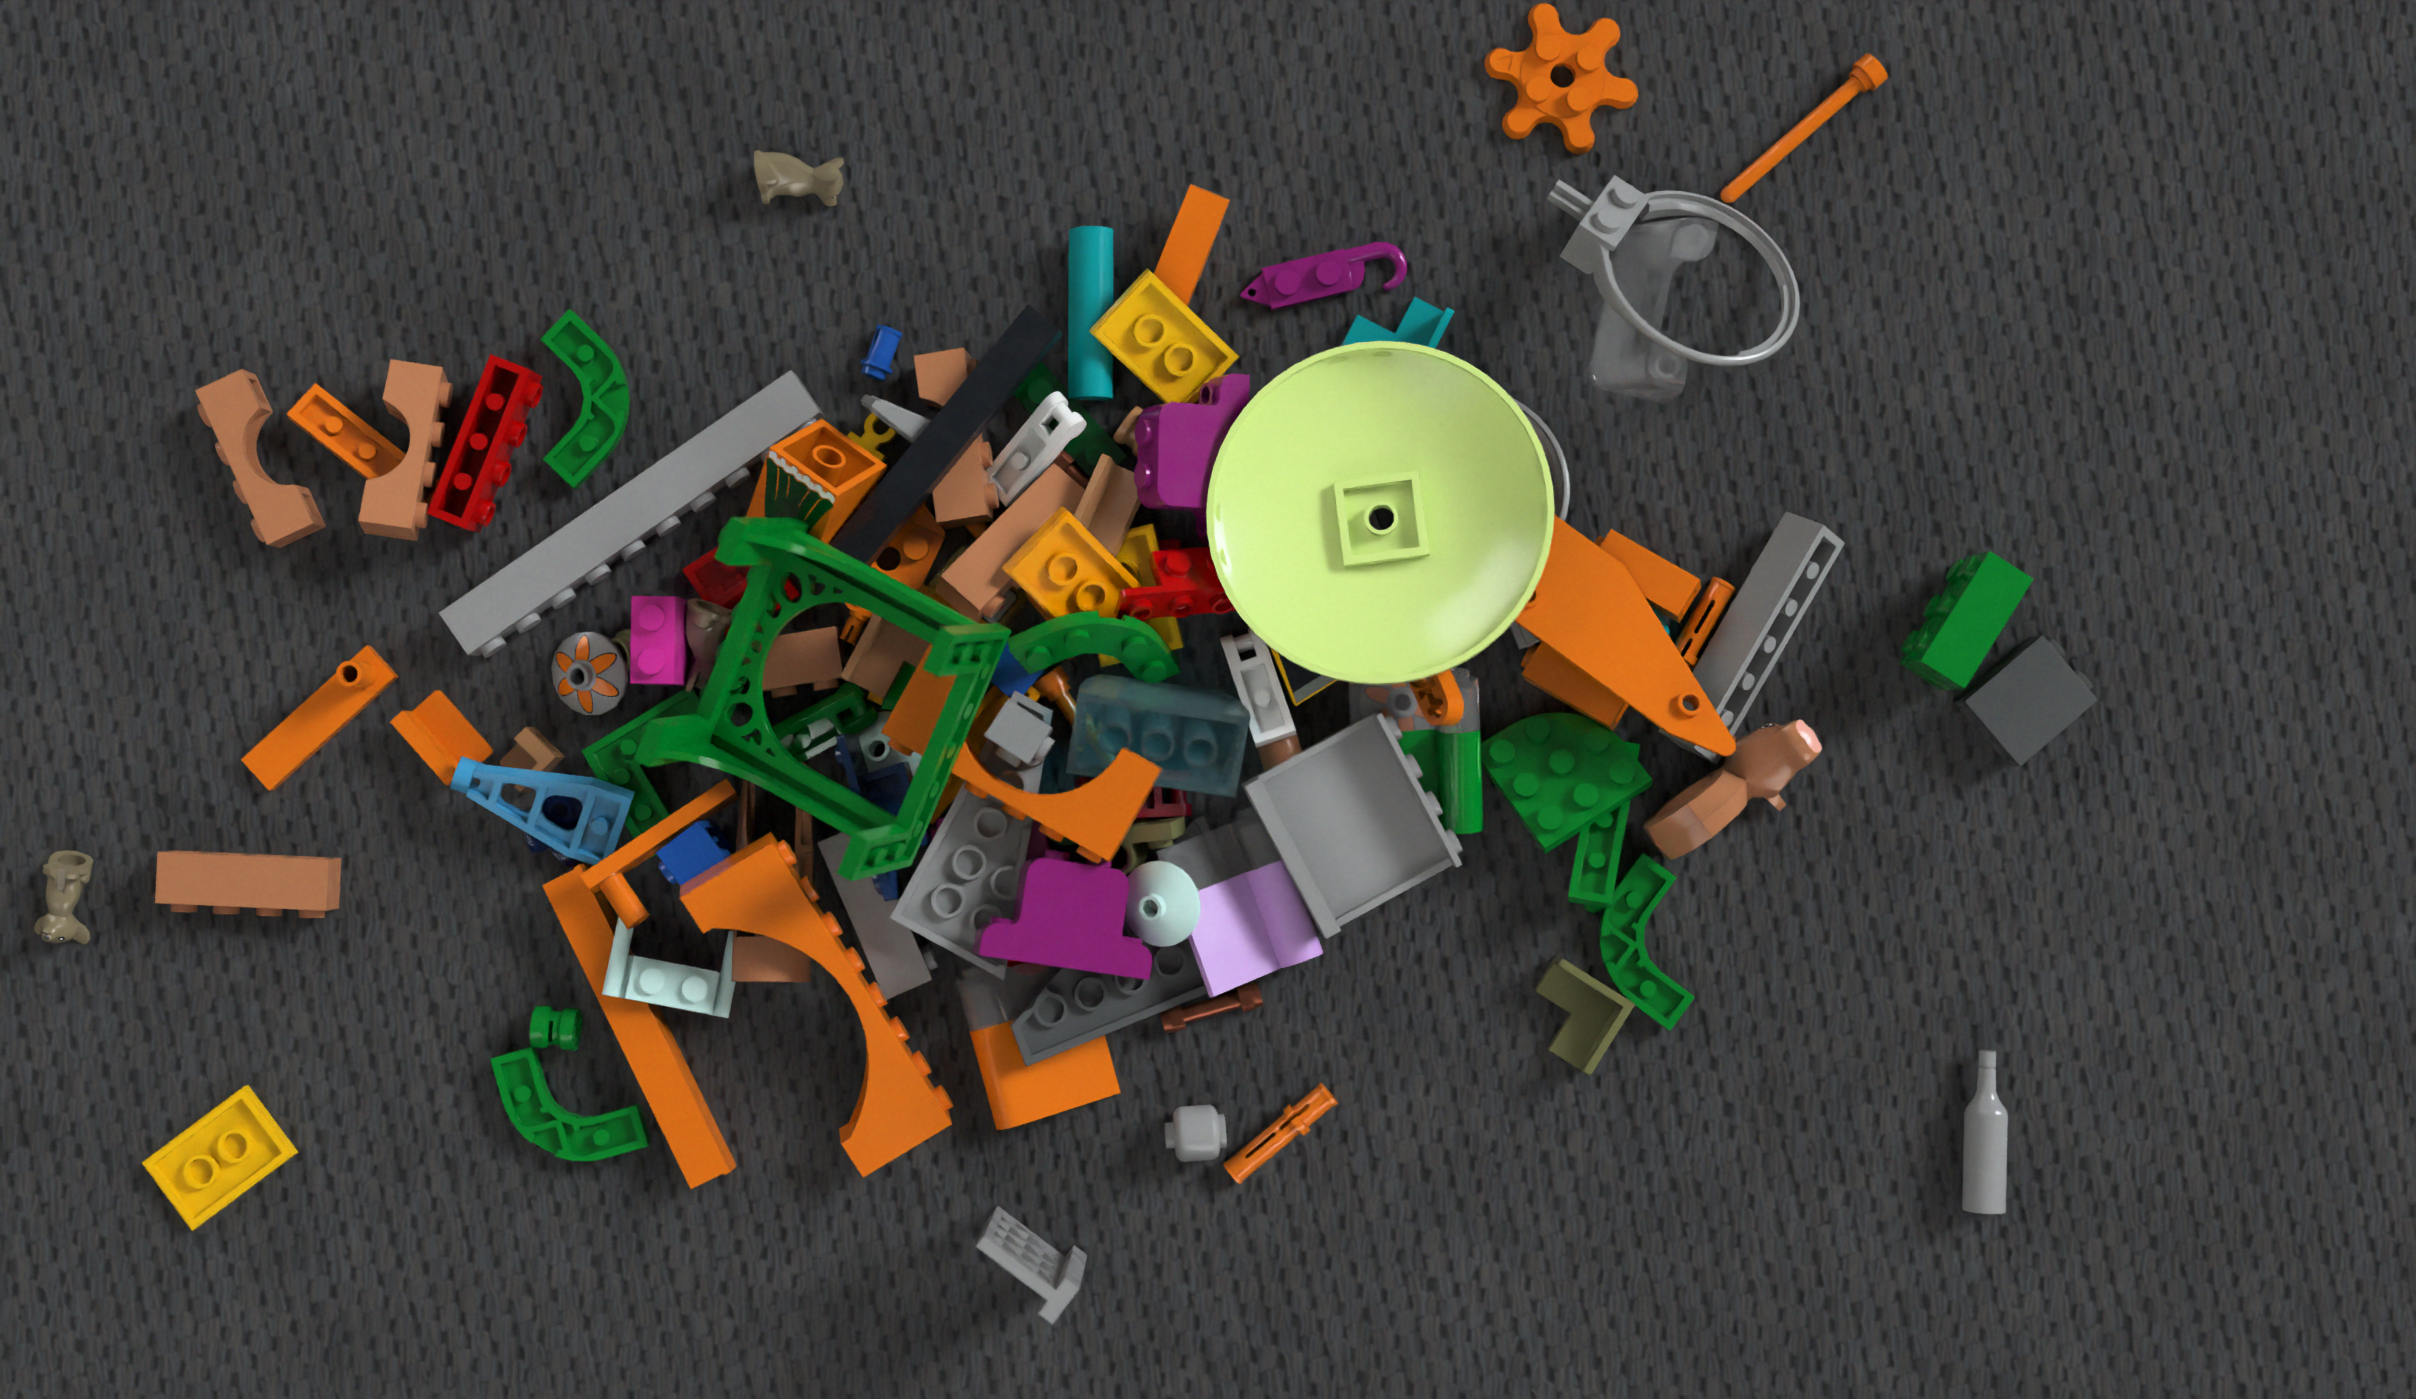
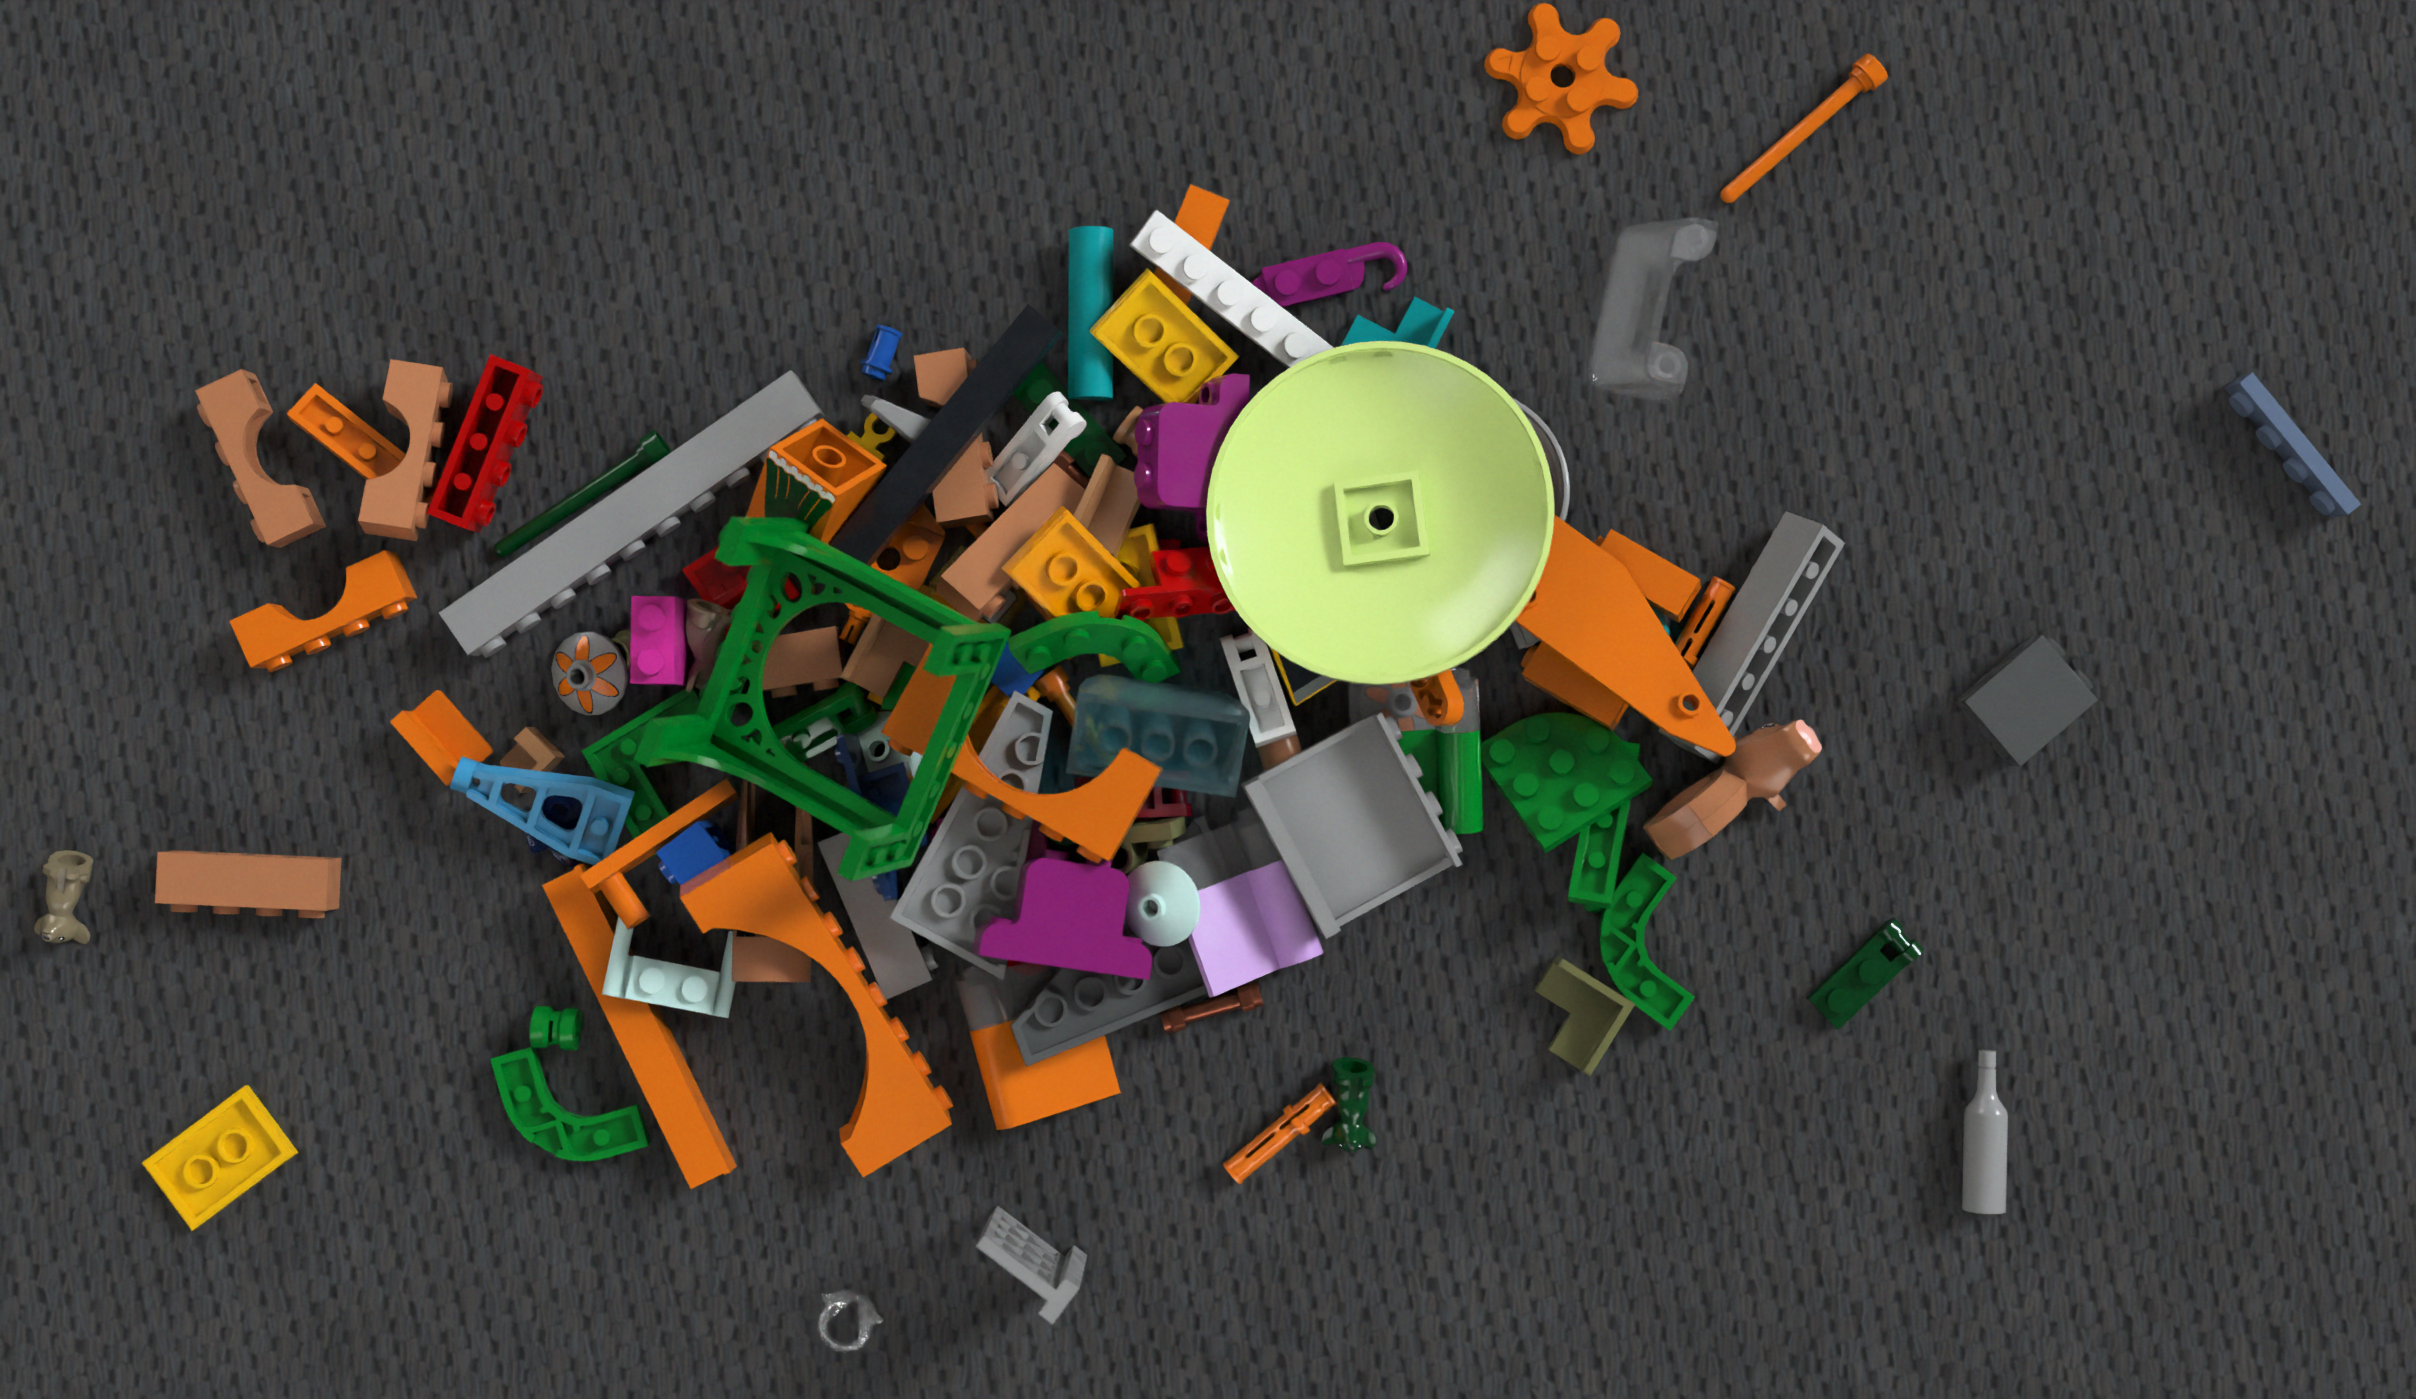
orange piece [241,645,399,791] -> none
green plate [540,309,630,490] -> none
dark tan animal [754,150,844,206] -> none
light grey brick [984,699,1055,768] -> none
light grey head [1164,1105,1227,1162] -> none
light grey brick [1547,175,1800,366] -> none
green brick [1899,551,2033,690] -> none
none -> orange arch [229,550,418,672]
none -> dark green piece [493,429,671,558]
none -> clear piece [817,1289,884,1353]
none -> white plate [1129,210,1334,369]
none -> dark green animal [1321,1057,1376,1152]
none -> dark green plate [1806,918,1924,1030]
none -> sand blue plate [2225,372,2361,518]

